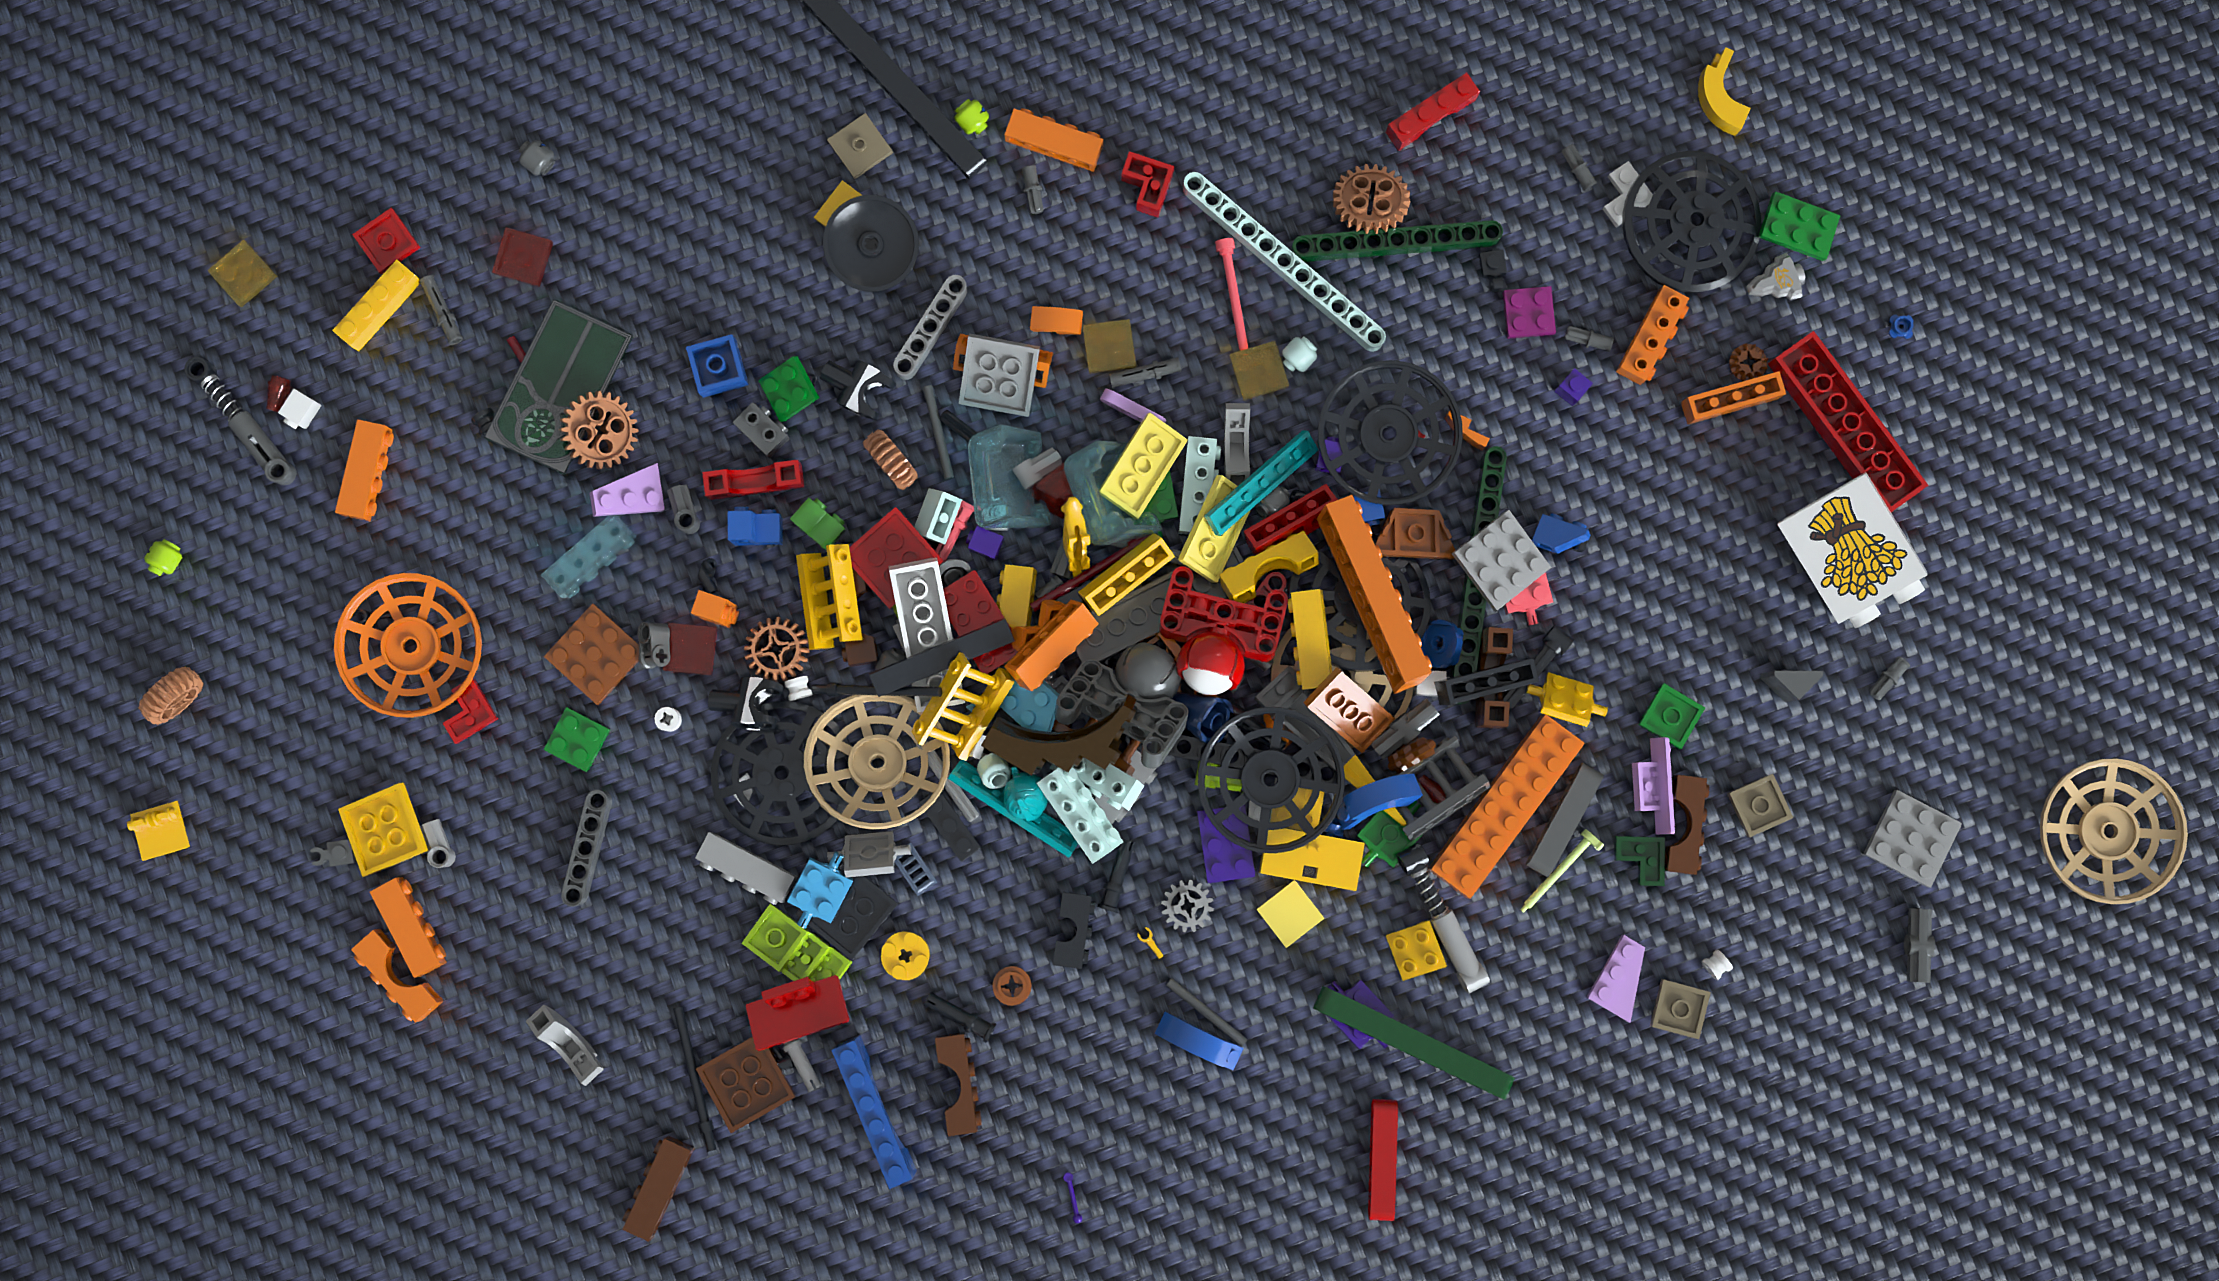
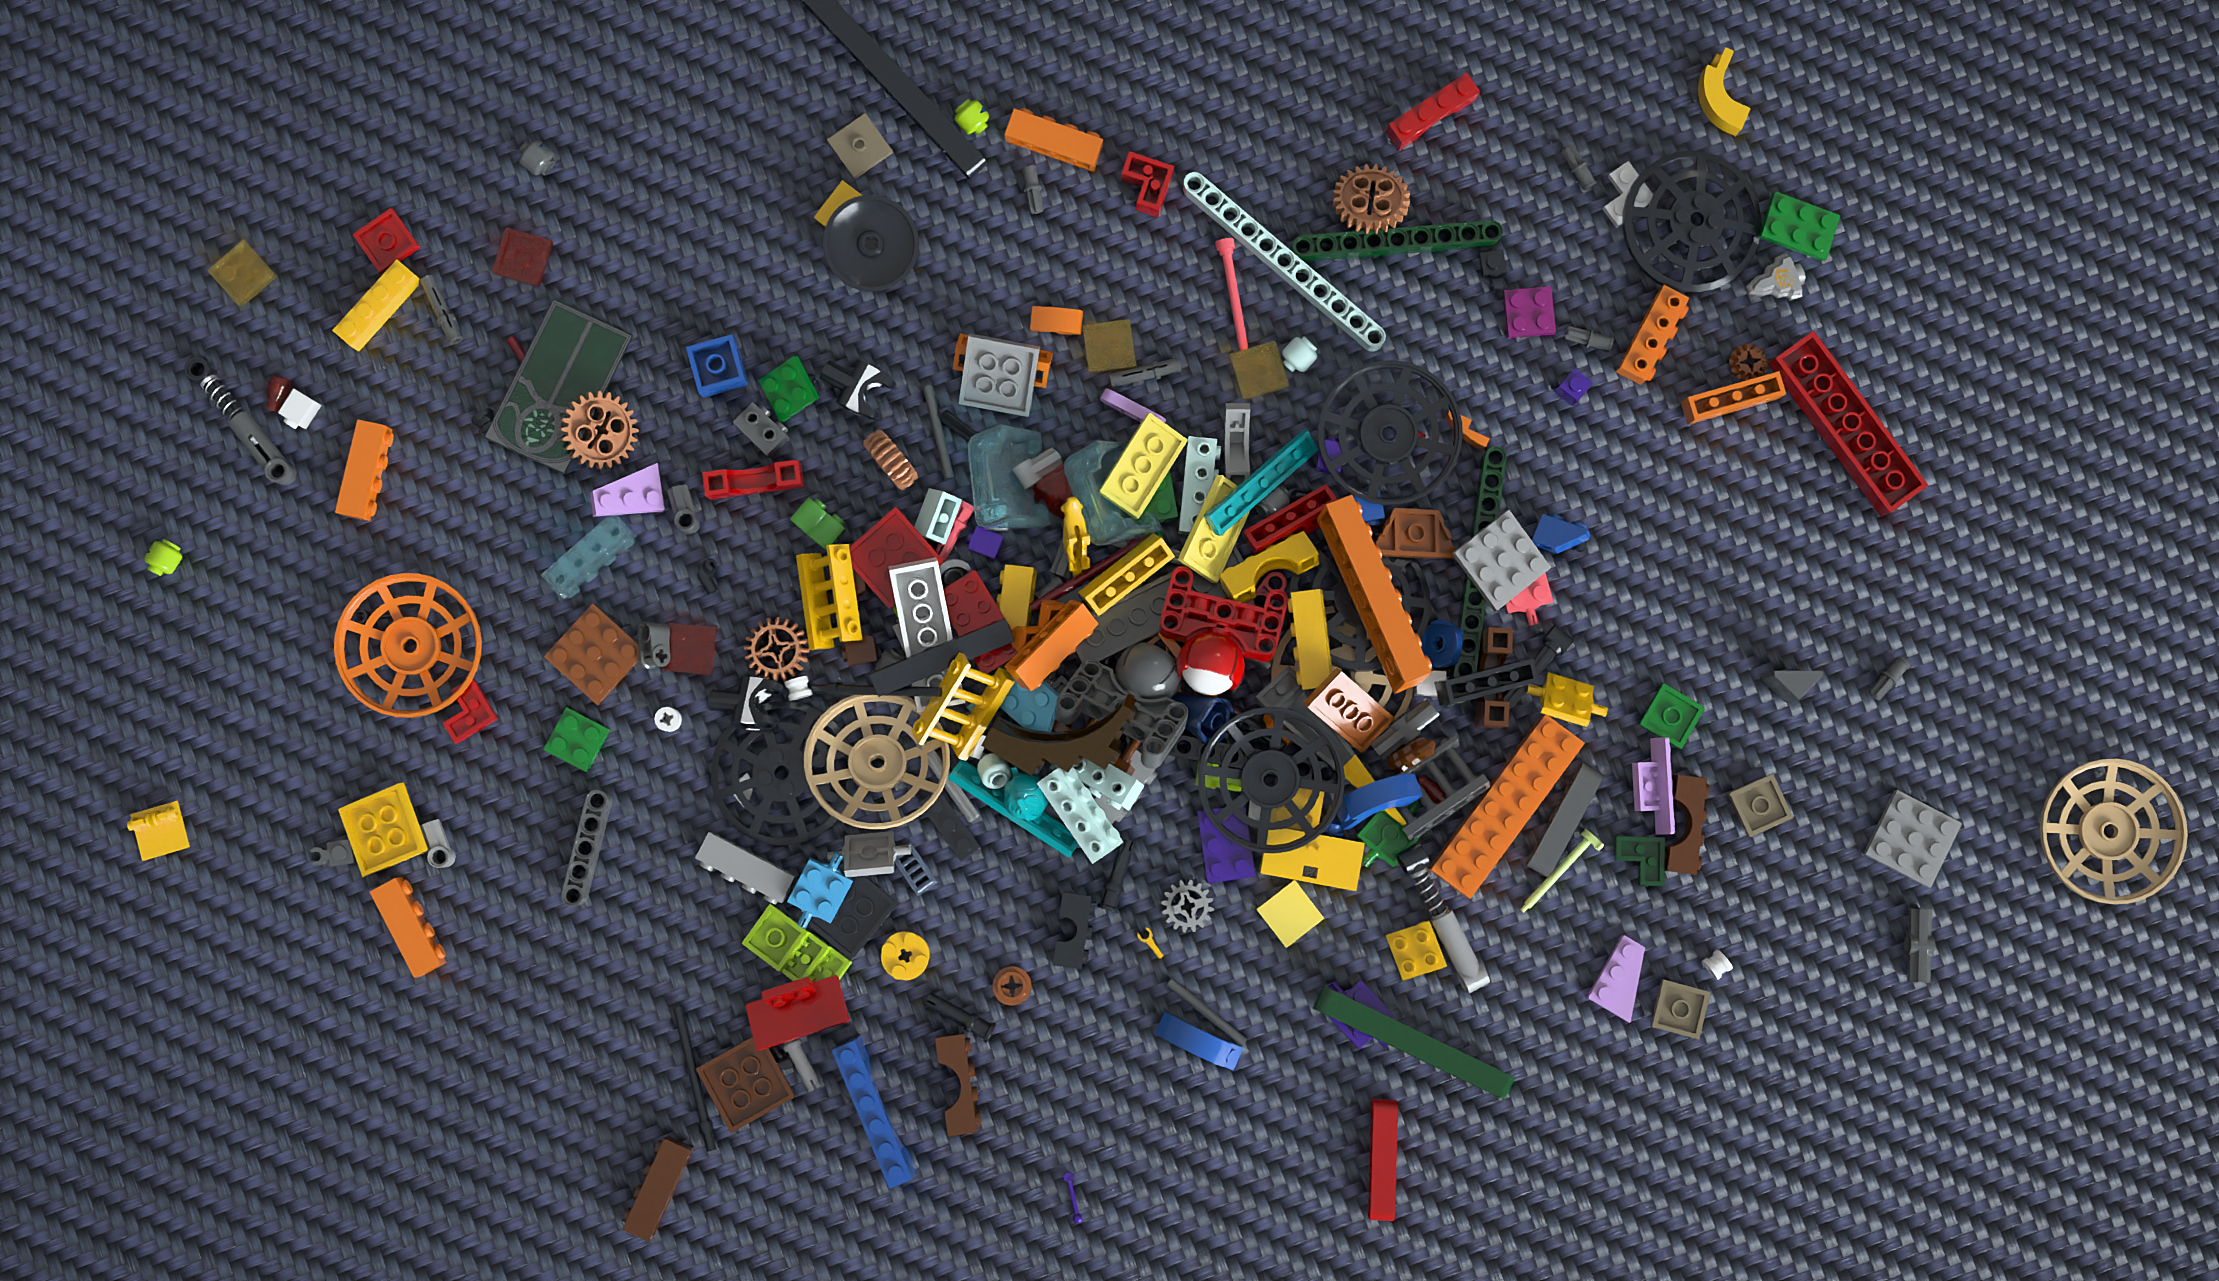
nougat gear [138,667,204,725] -> none
orange arch [351,929,444,1022] -> none
light grey arch [526,1005,604,1086] -> none
orange arch [691,590,739,629] -> none
blue brick [728,507,783,546] -> none
light grey beam [894,275,967,380] -> none
brick [1778,472,1927,628] -> none
blue plate [1889,315,1913,339] -> none

